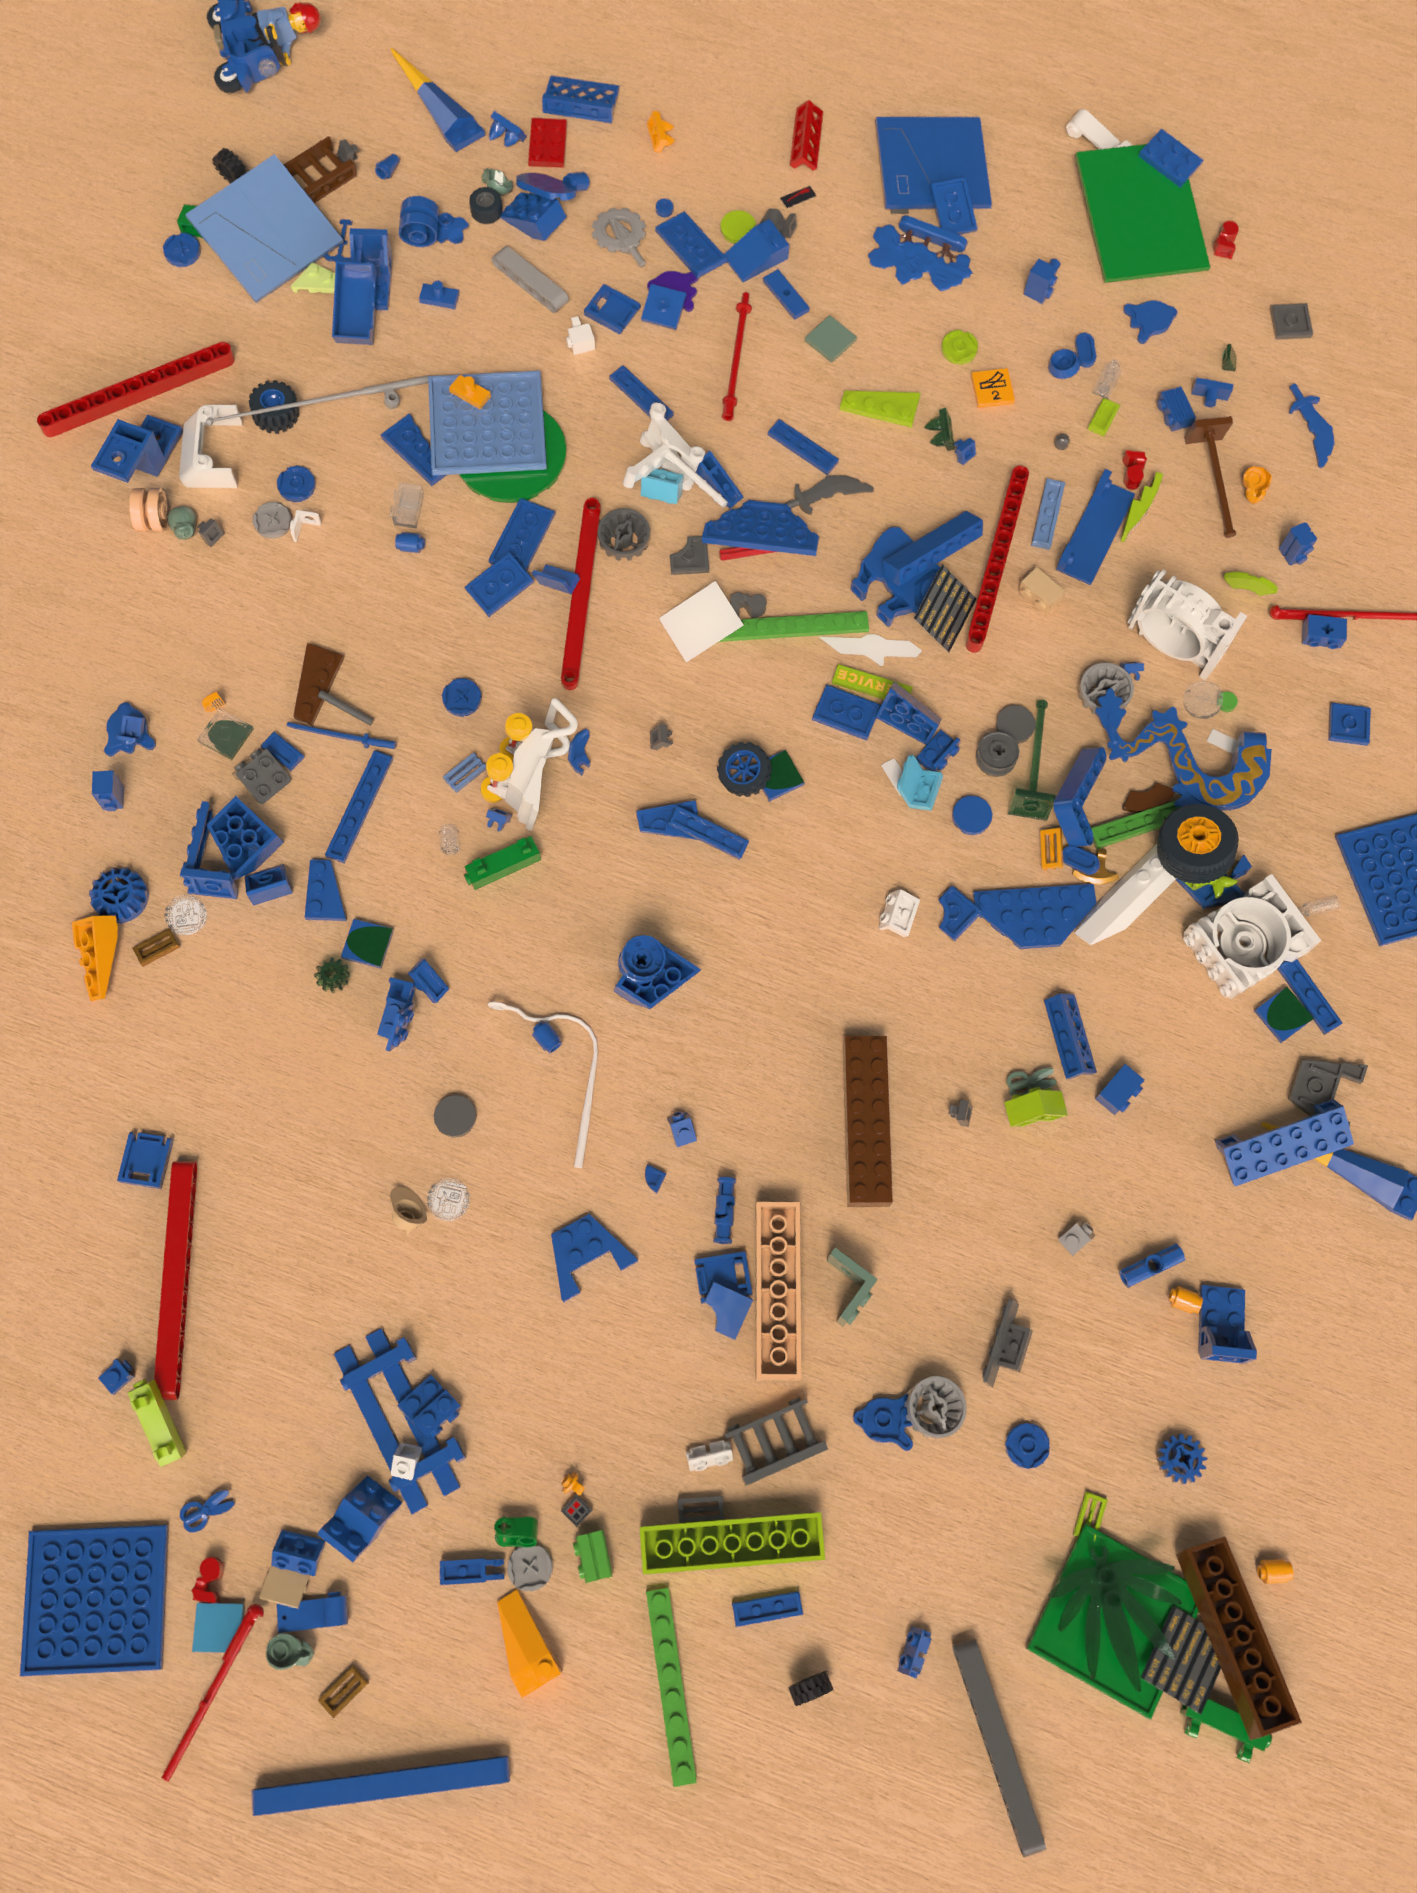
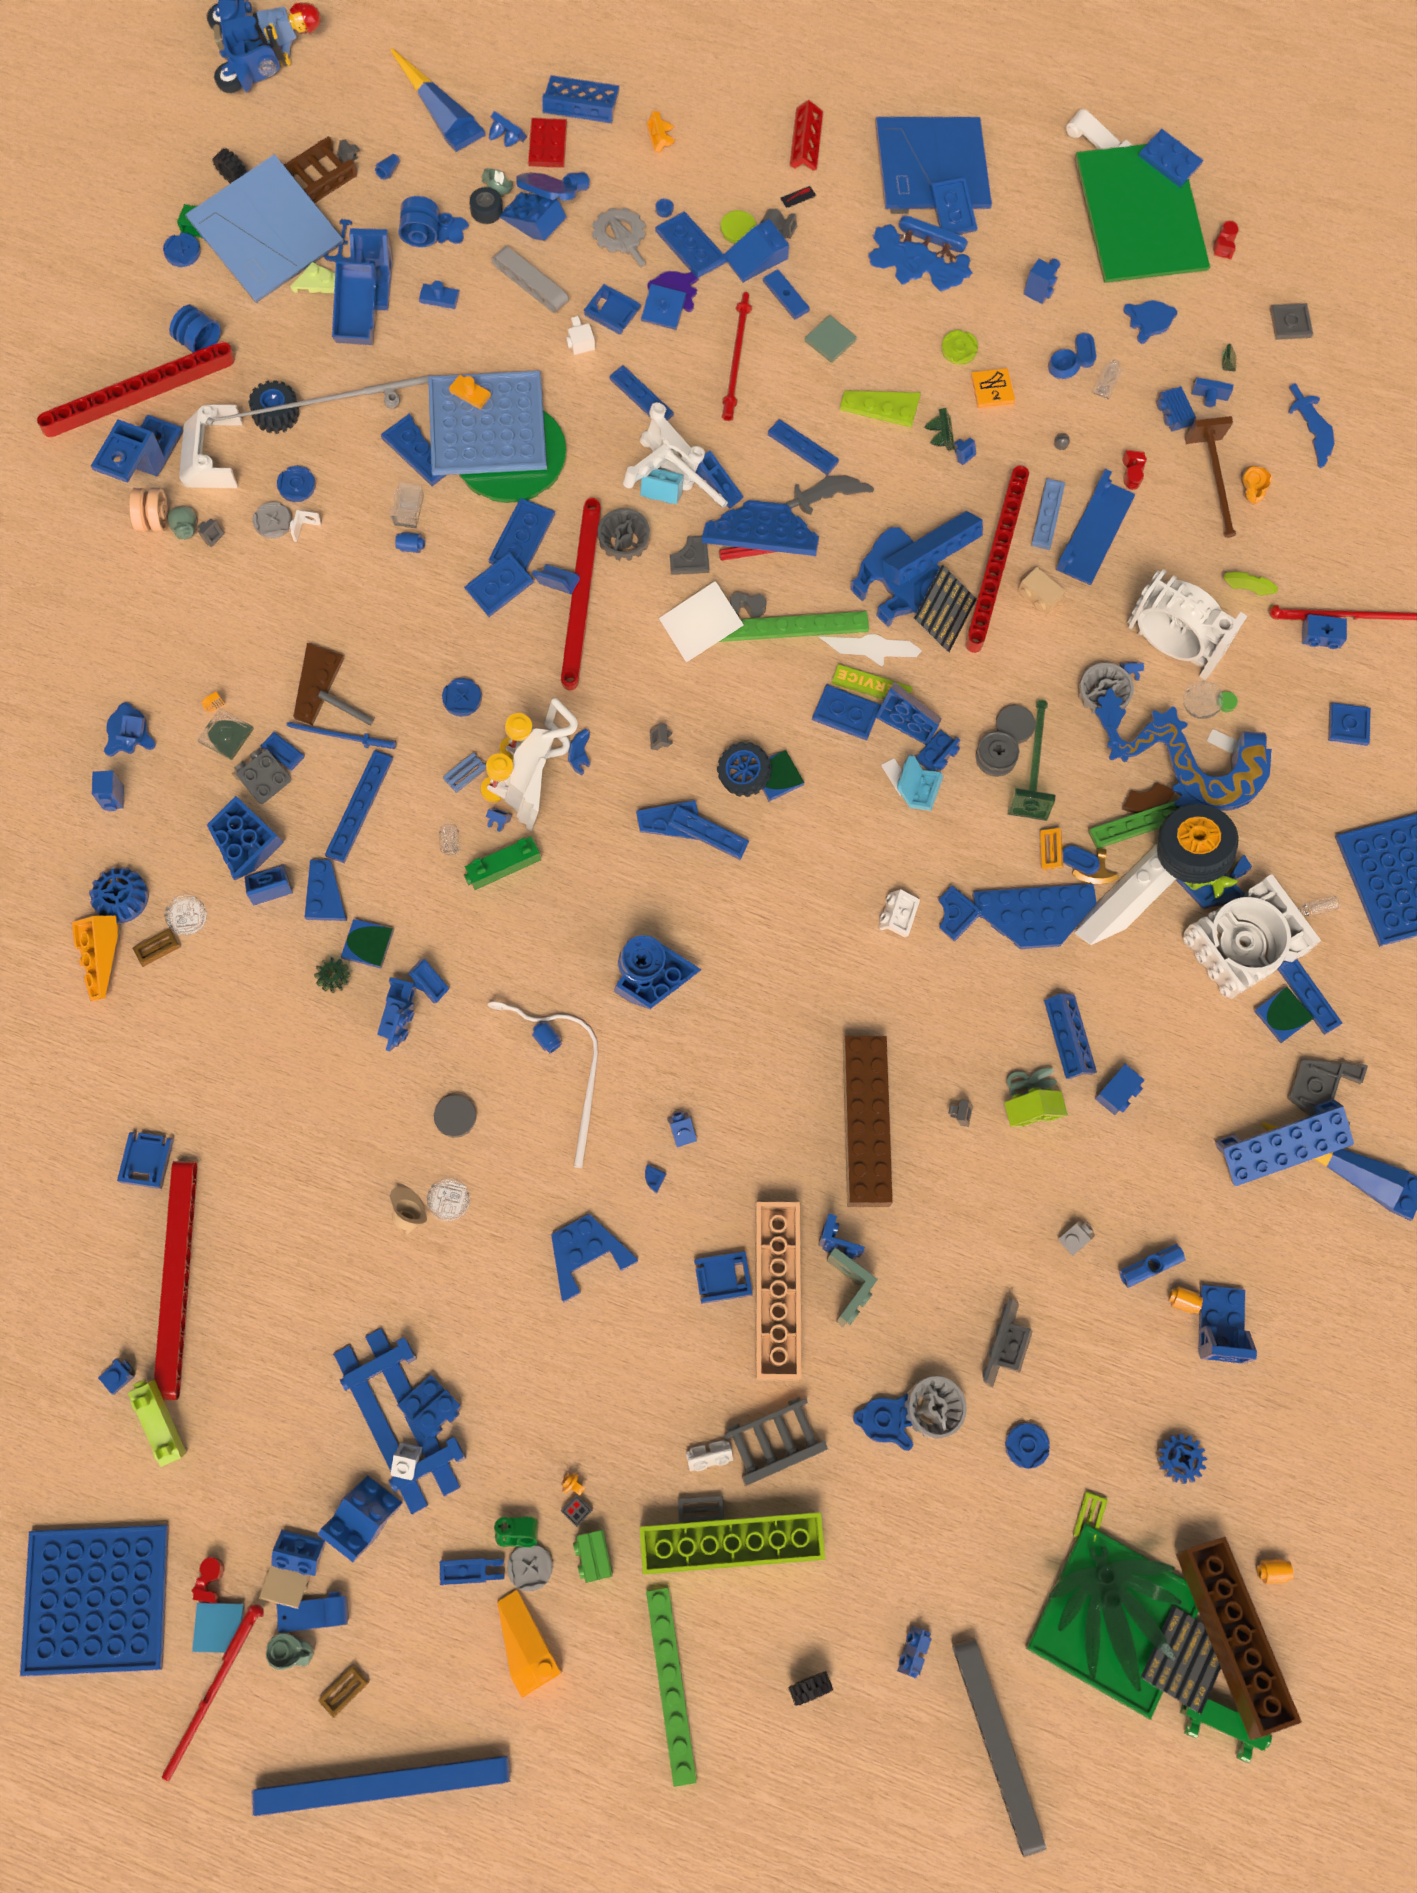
blue piece [179,1490,235,1533] -> none
blue bracket [180,801,238,899] -> none
blue tile [704,1281,753,1340] -> none
blue piece [713,1177,736,1244] -> none
blue tile [732,1591,803,1627] -> none
blue tile [952,796,993,835] -> none
blue beam [1053,747,1106,847] -> none
lime tile [1088,398,1120,437] -> none
lime slope [1120,472,1163,542] -> none
blue brick [1279,522,1317,566] -> none
none -> blue wheel [169,304,221,353]
none -> blue bracket [818,1214,865,1259]

